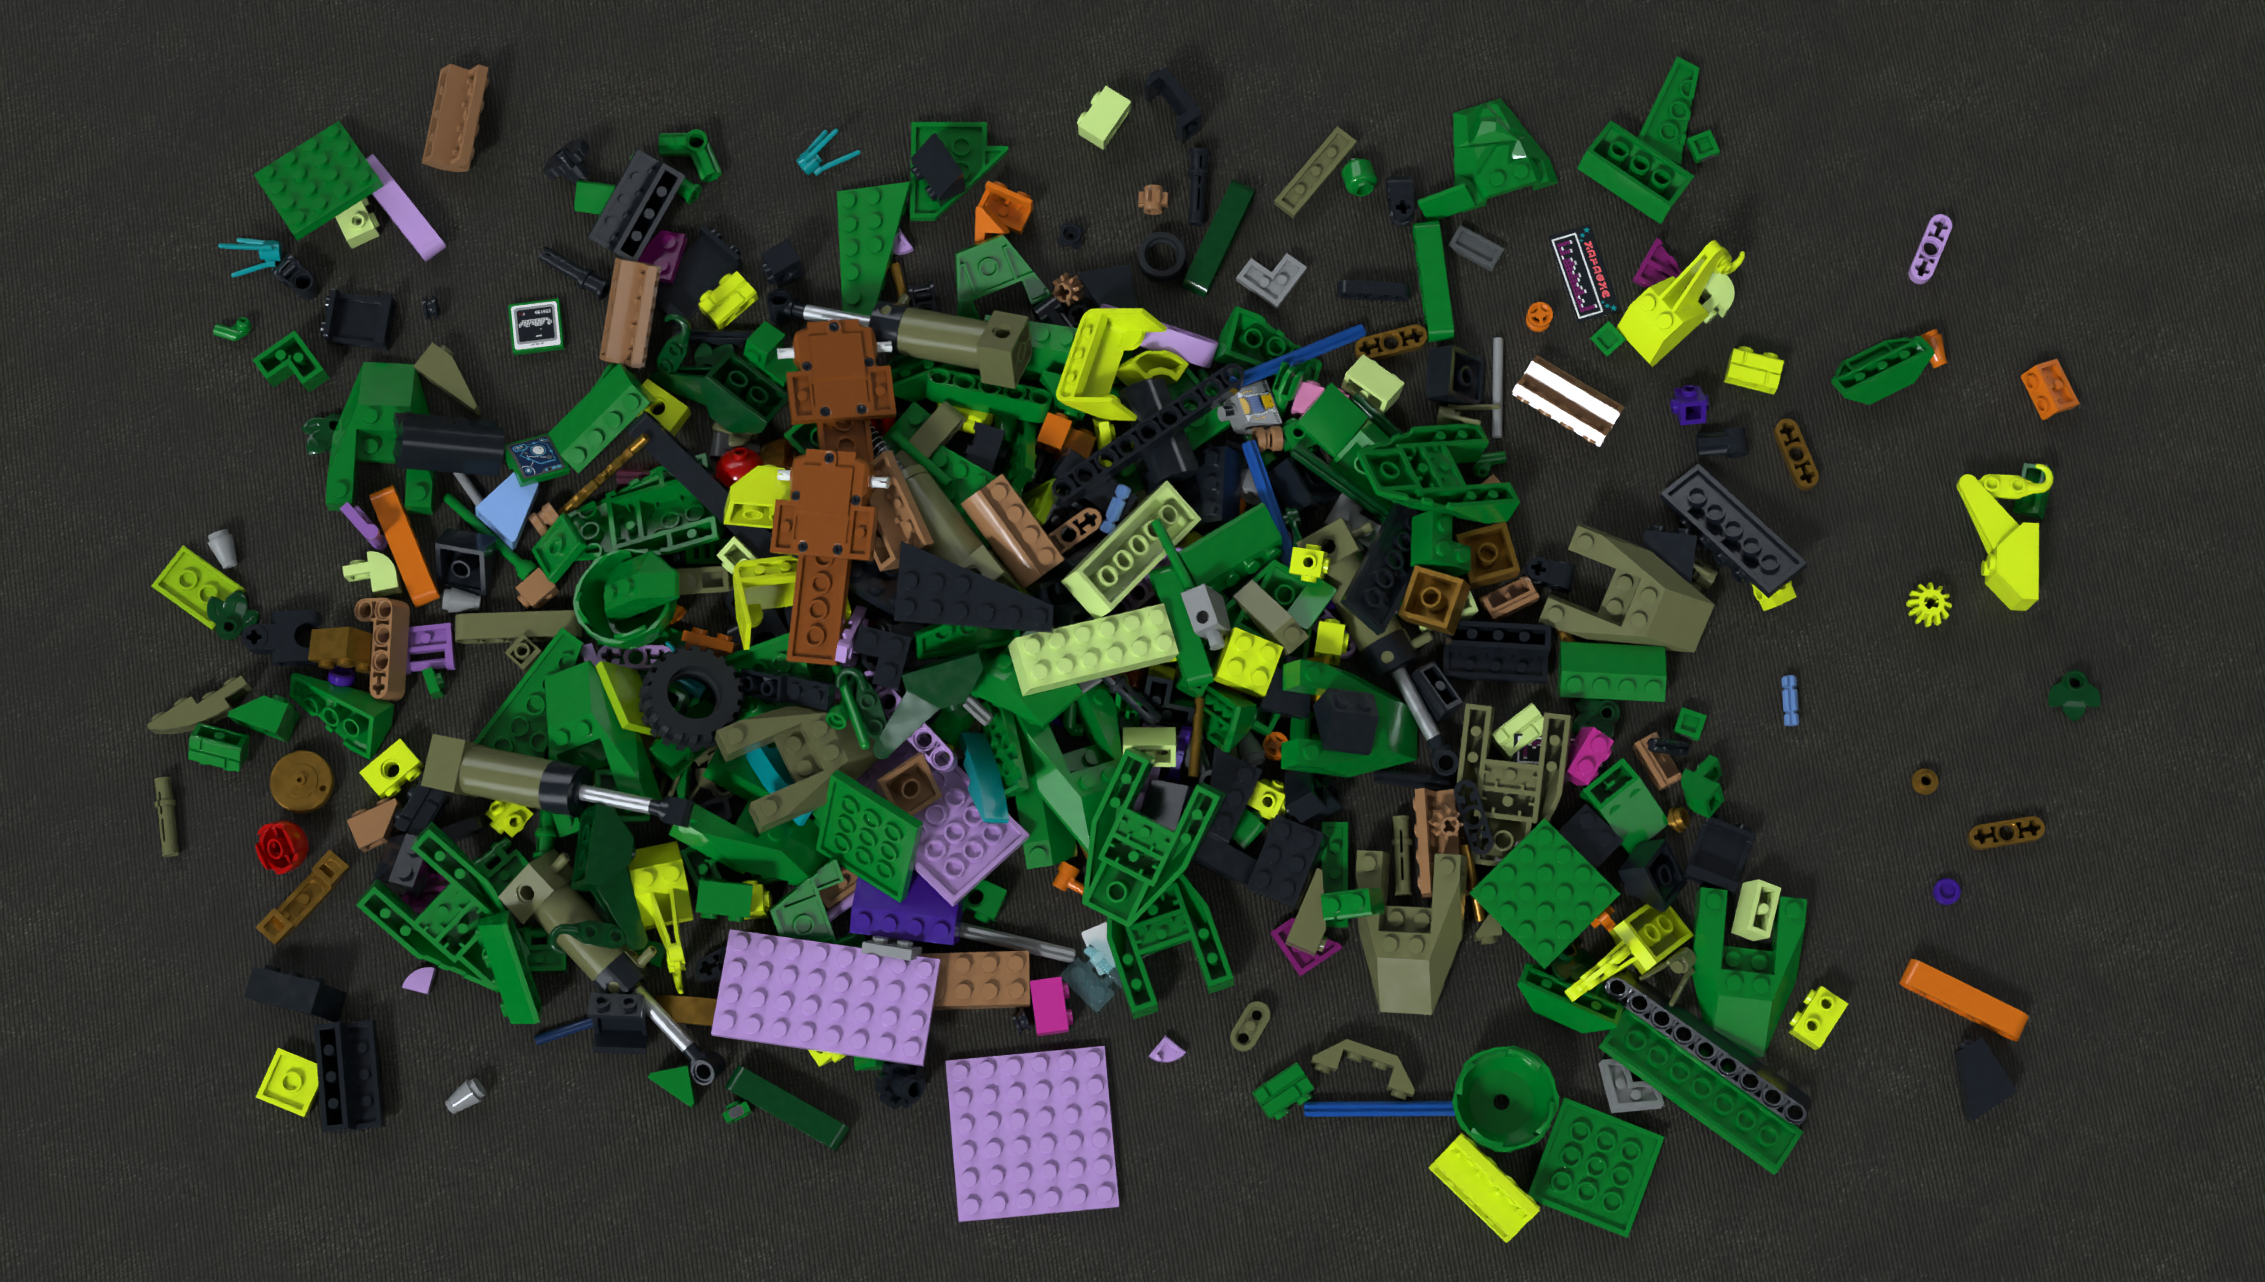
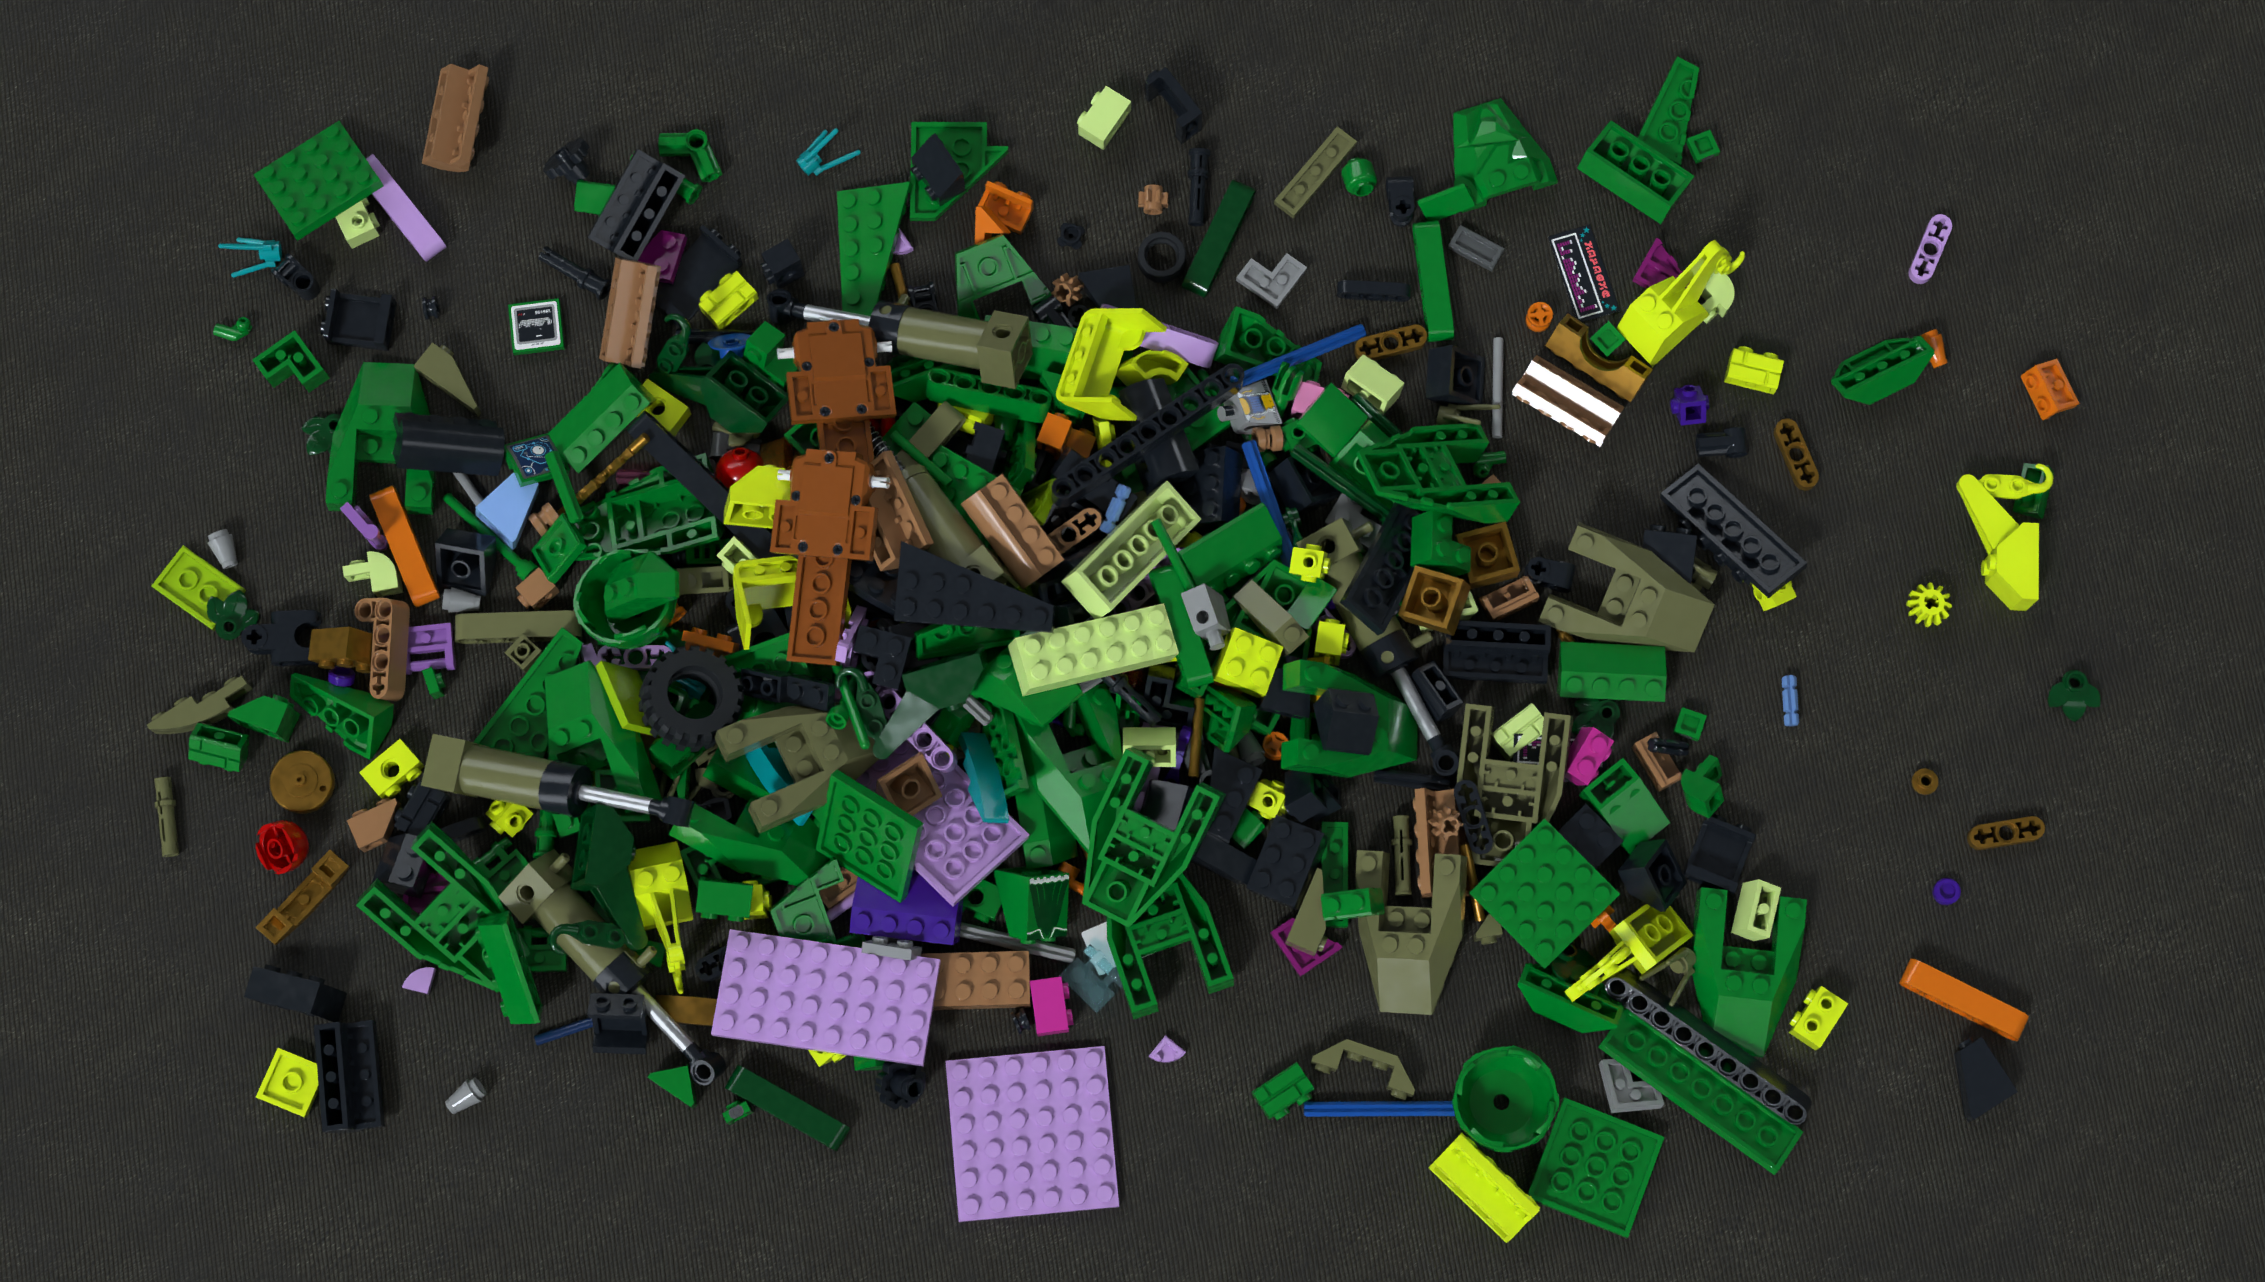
olive plate [1230,1001,1270,1052] -> none
pearl gold plate [1667,807,1690,833] -> none
none -> green axle [545,451,584,524]
none -> blue piece [708,333,751,359]
none -> green slope [994,866,1069,944]
none -> pearl gold arch [1545,313,1653,402]

